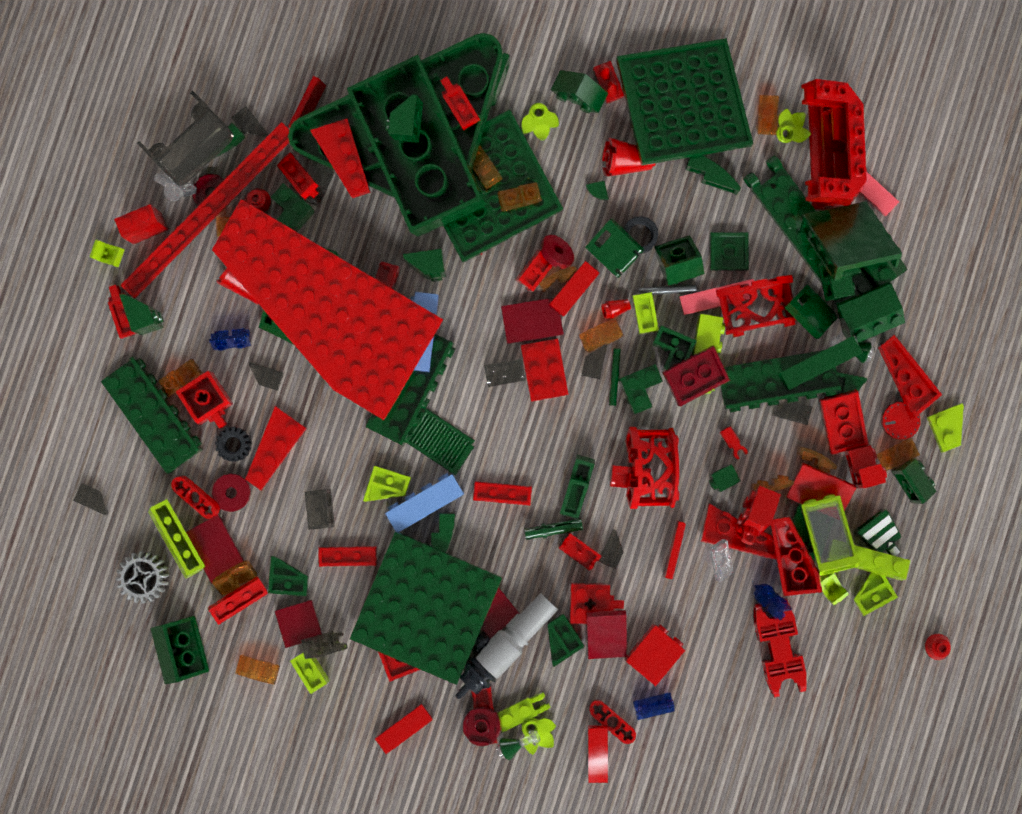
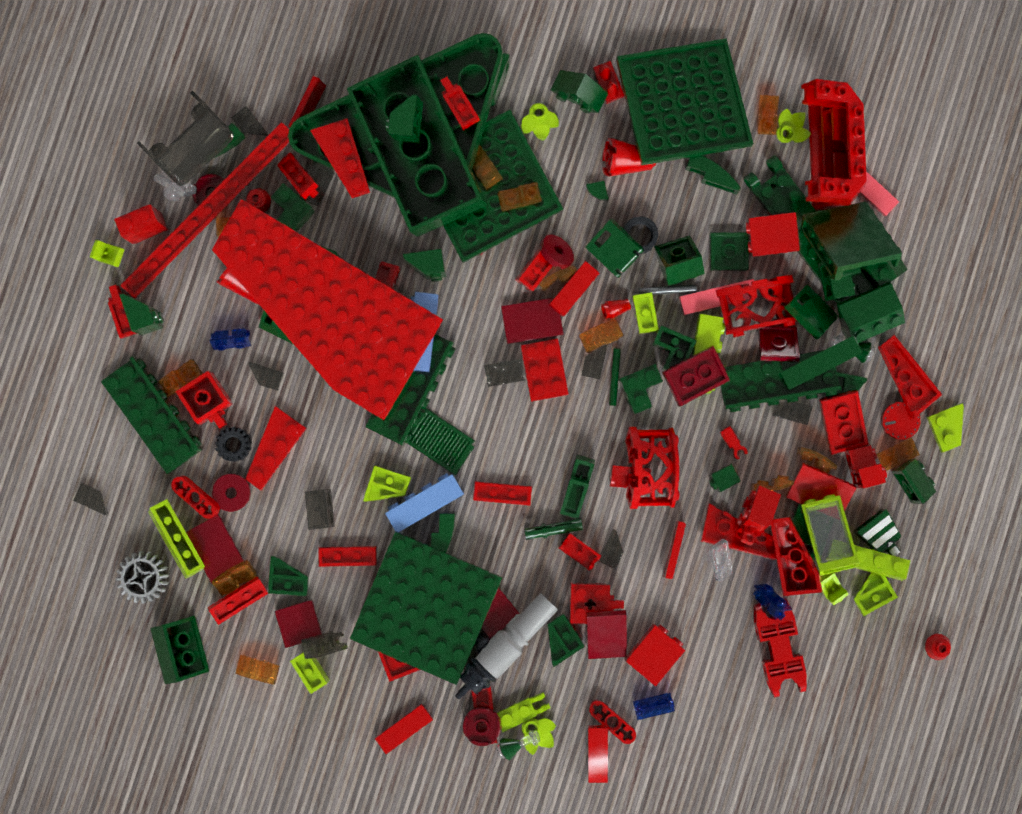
none -> red brick [746,212,800,257]
none -> dark red tile [758,326,800,362]

